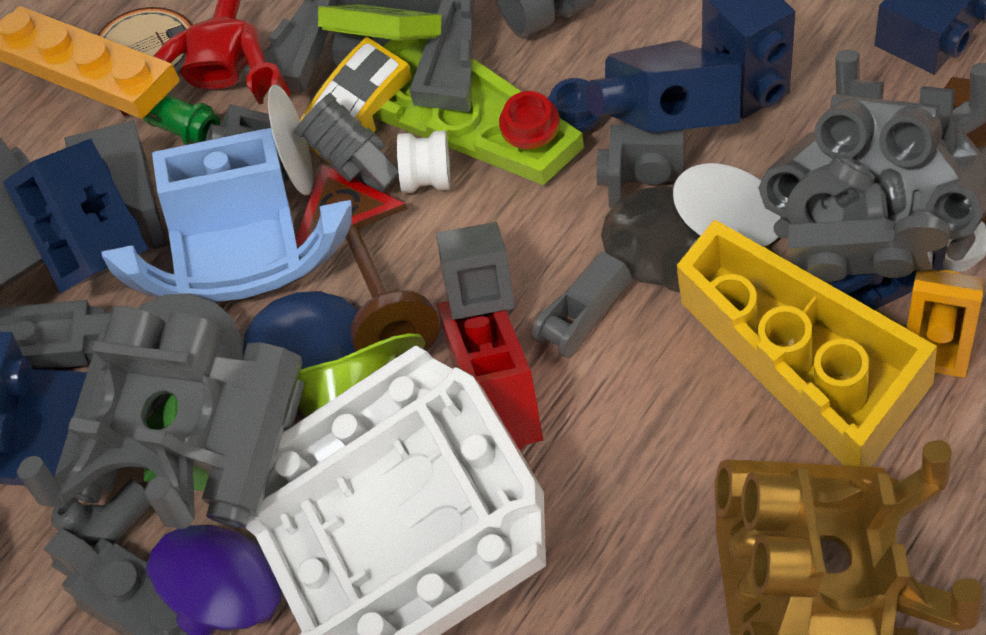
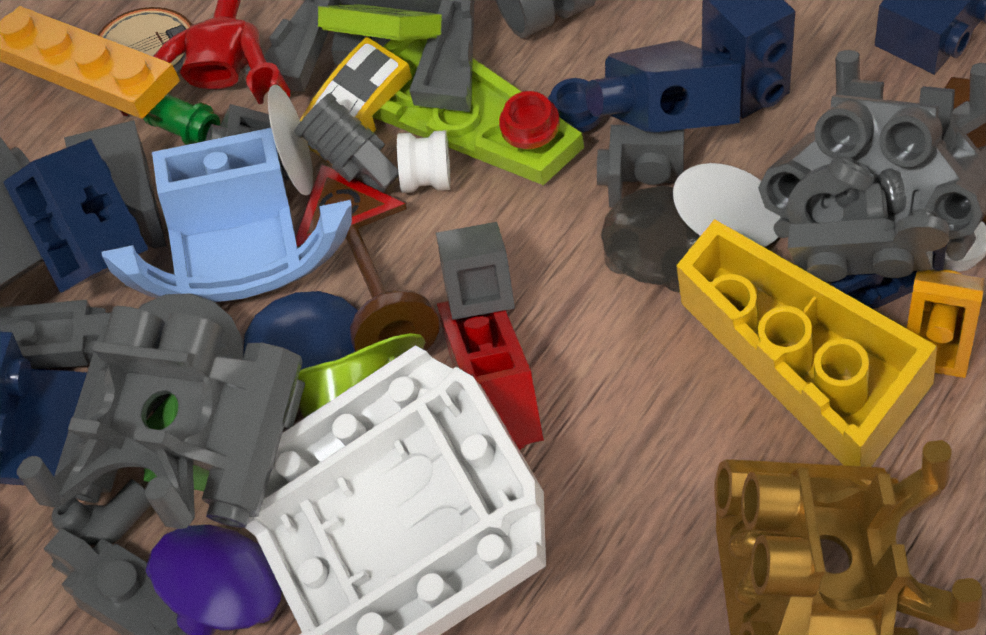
dark grey bar [532,251,632,358] -> none

